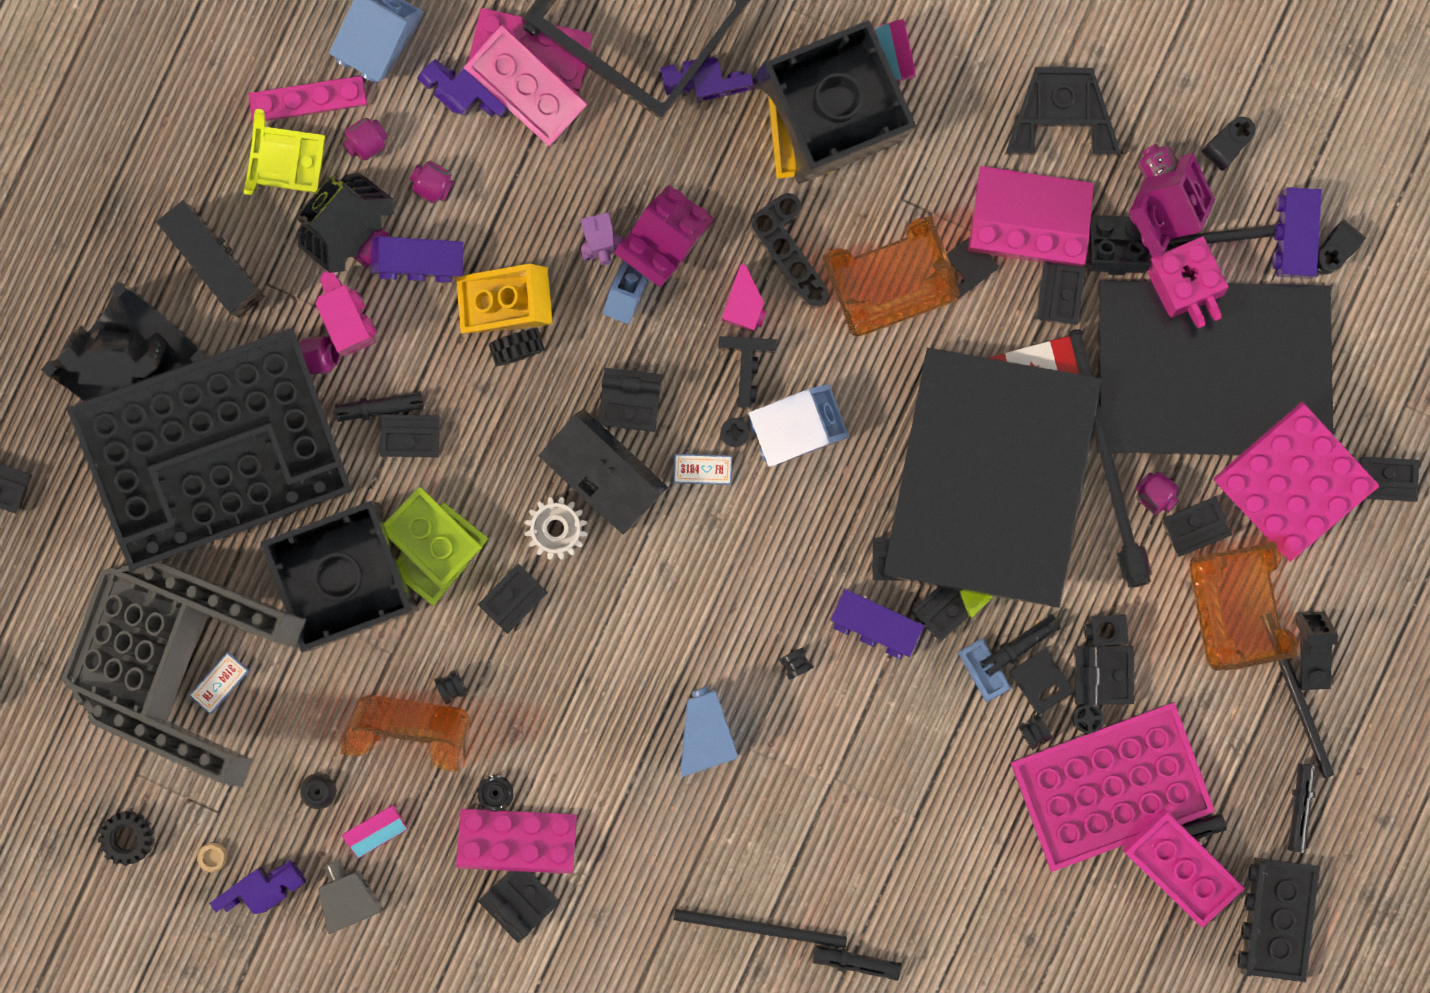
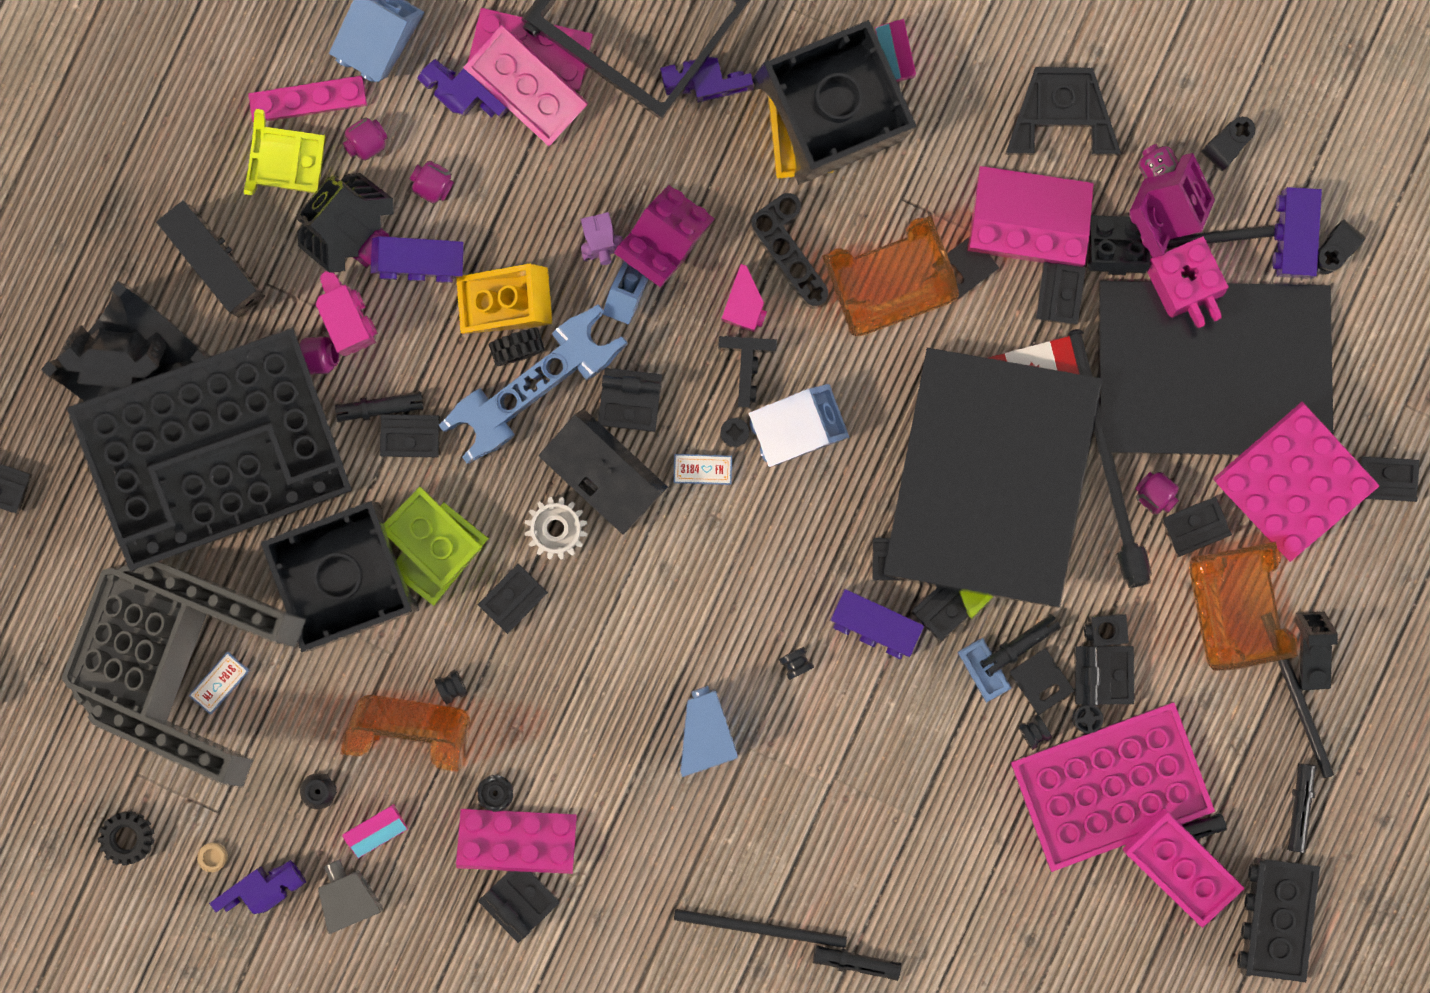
none -> medium blue piece [439,305,628,464]

